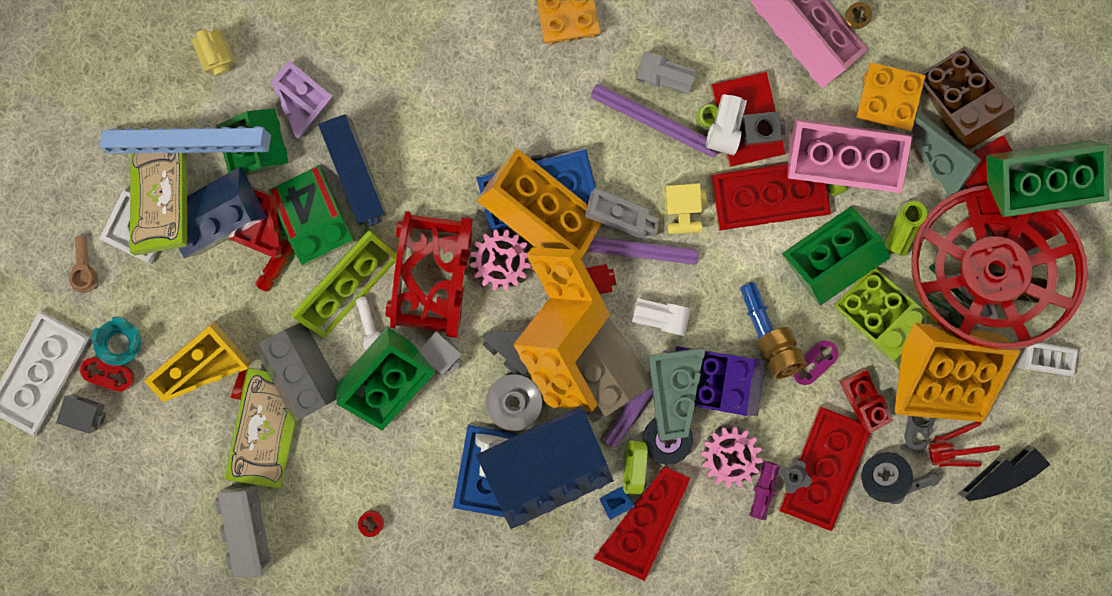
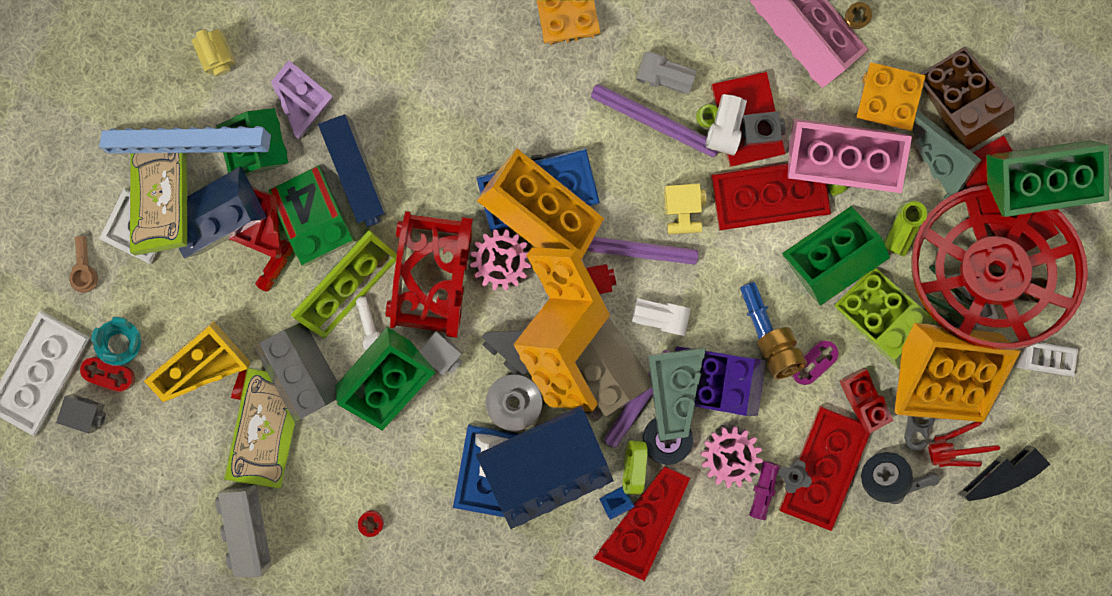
light grey hinge [585,188,660,238] -> none

